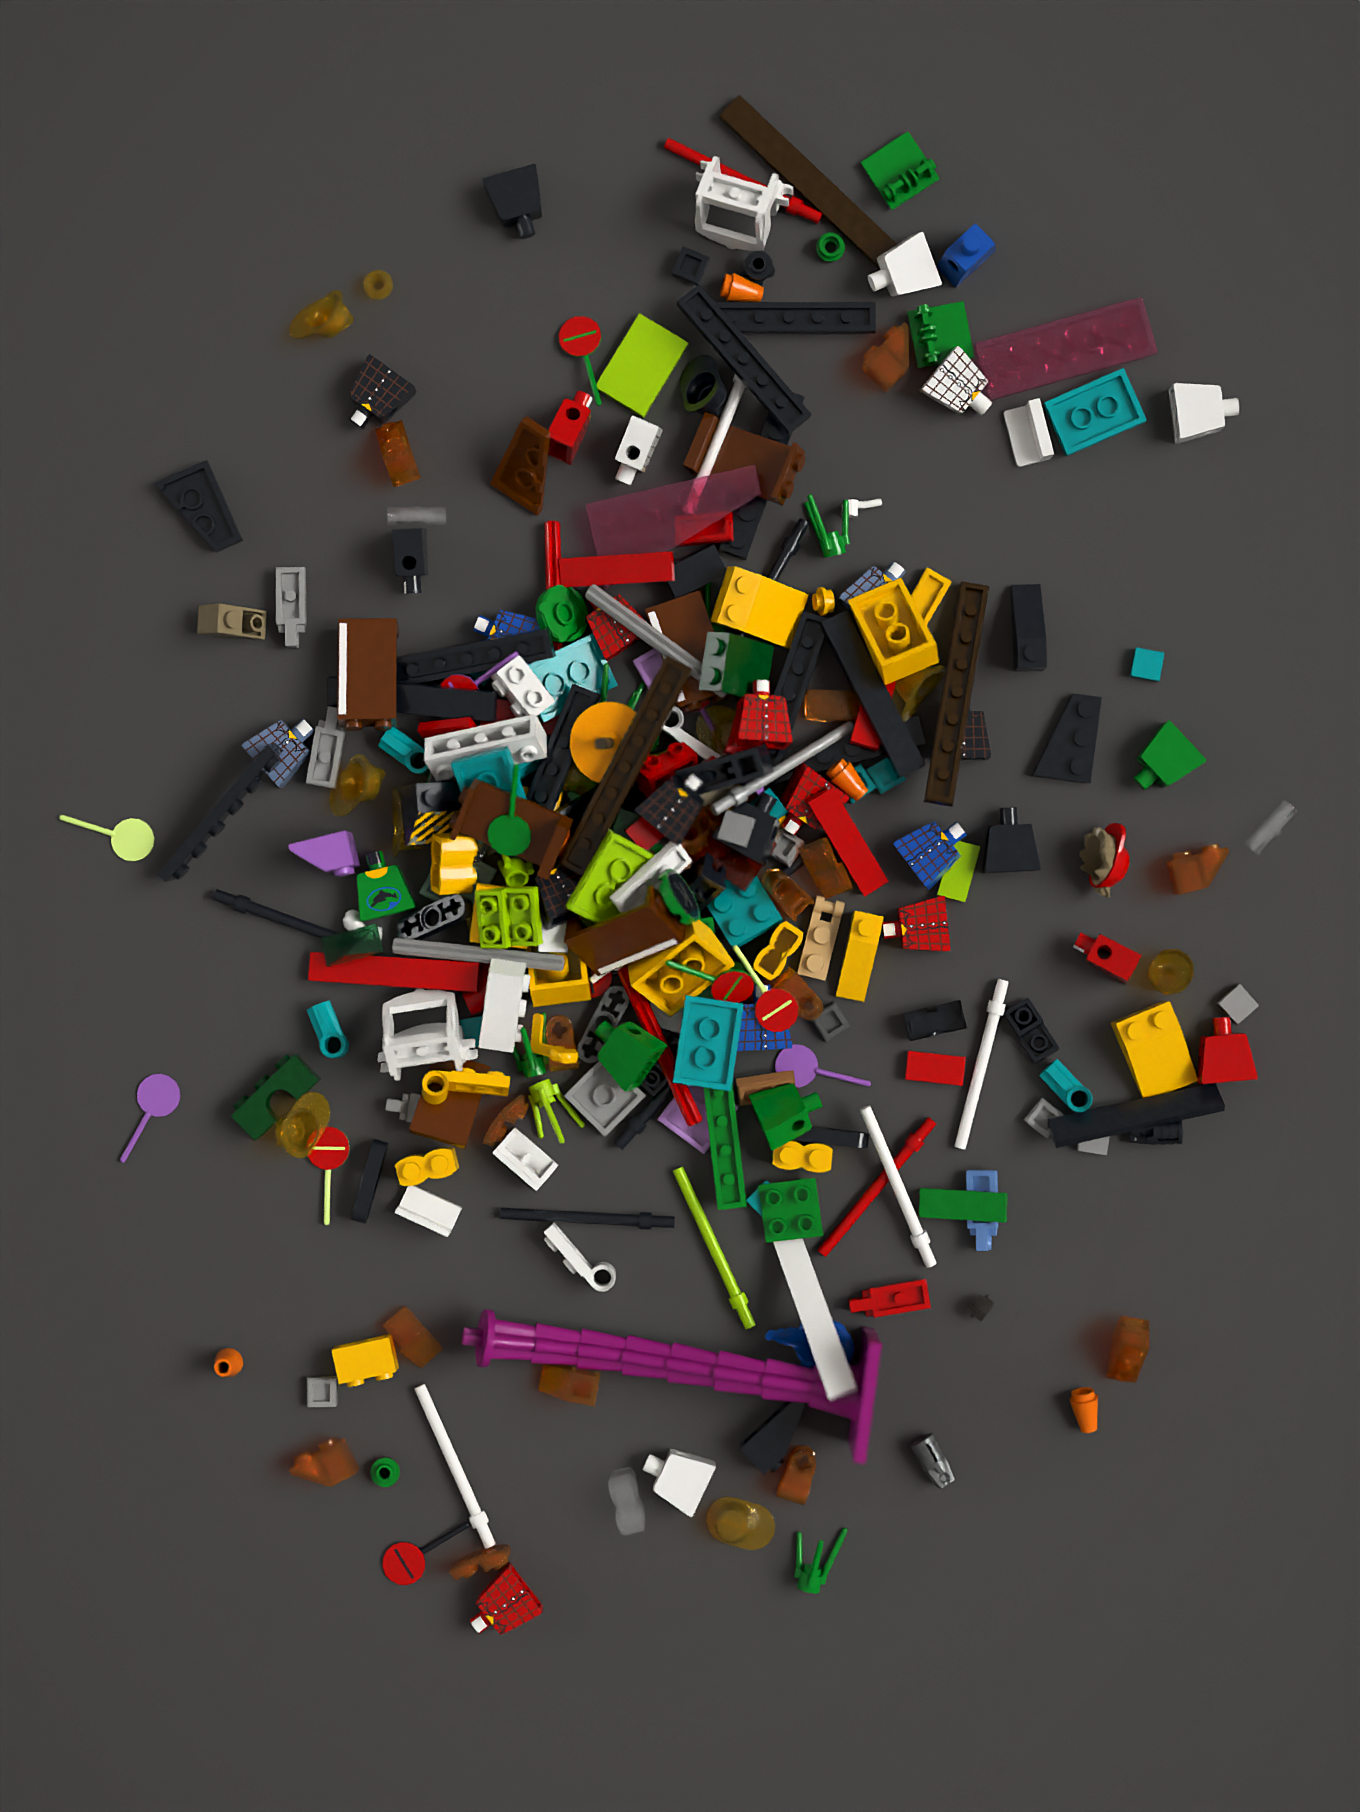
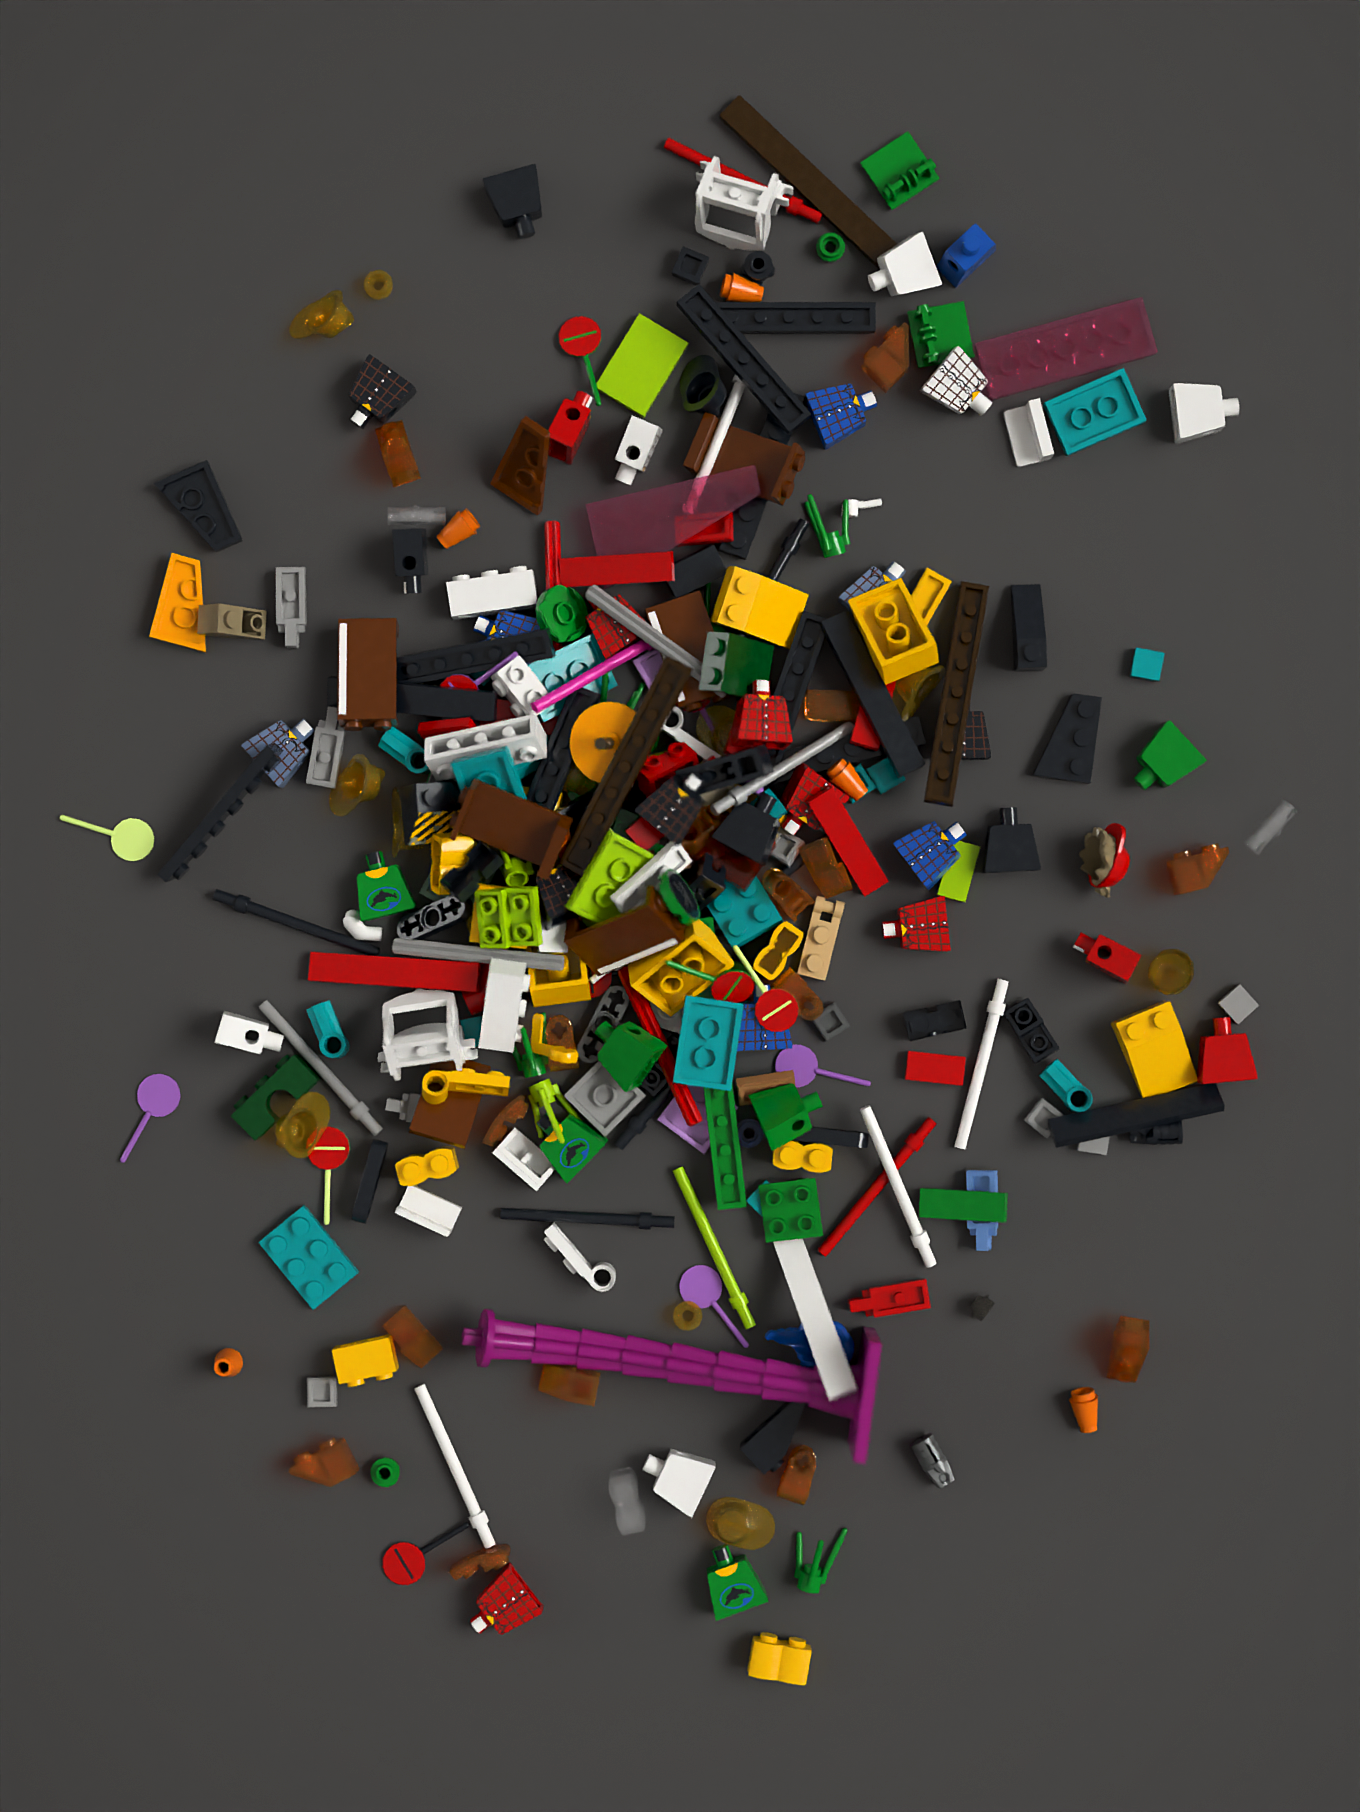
medium lavender slope [289,830,361,877] -> none
clear green slope [321,923,383,967] -> none
green piece [488,763,531,856] -> none
light grey tile [717,810,756,848] -> none
yellow plate [812,587,835,616] -> none
yellow slope [835,911,884,1002] -> none
none -> light orange wing [149,553,206,653]
none -> white torso [215,1011,284,1054]
none -> light grey bar [258,1000,383,1136]
none -> teal plate [258,1205,359,1310]
none -> orange cone [436,508,480,549]
none -> black piece [439,841,504,904]
none -> white brick [446,566,538,620]
none -> dark pink bar [531,639,654,713]
none -> green torso [536,1113,608,1183]
none -> clear yellow plate [673,1301,702,1331]
none -> medium lavender piece [679,1265,749,1348]
none -> green torso [707,1544,769,1621]
none -> dark blue plate [737,1119,764,1148]
none -> yellow brick [747,1632,812,1685]
none -> blue torso [804,384,877,450]

